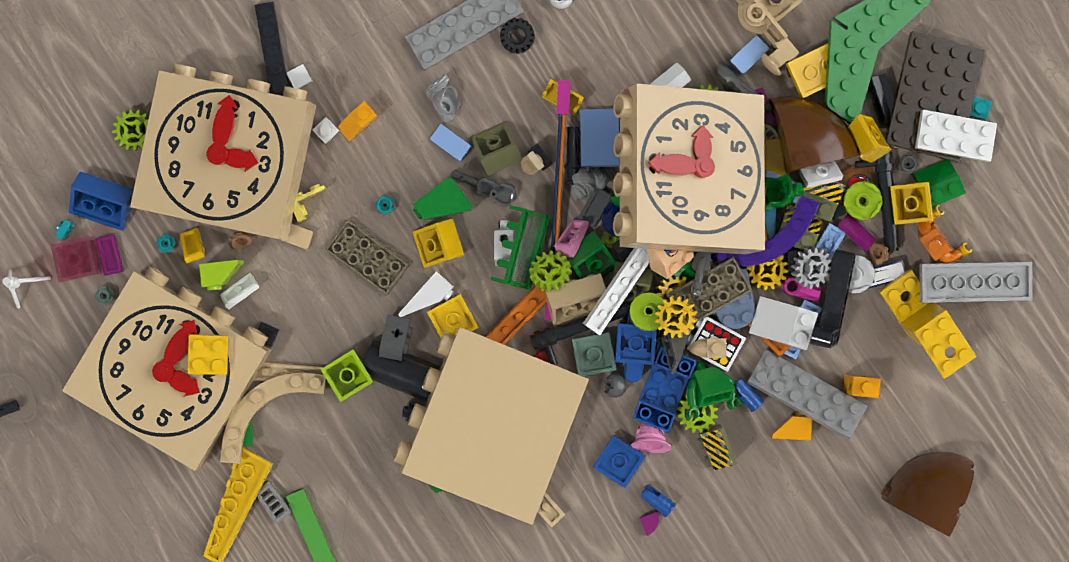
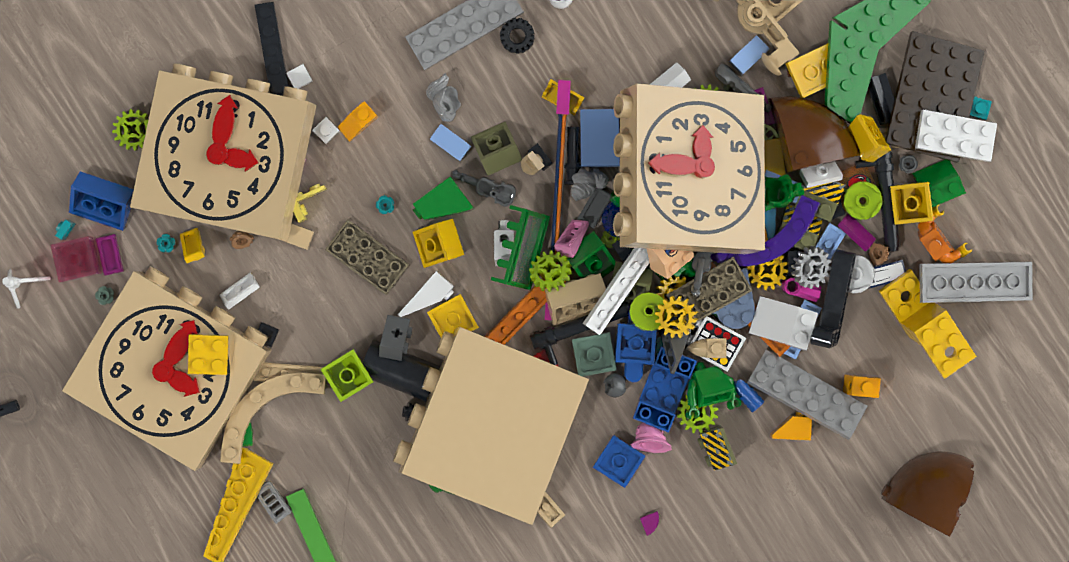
lime slope [199,260,244,291] -> none
blue hinge [641,485,676,517] -> none

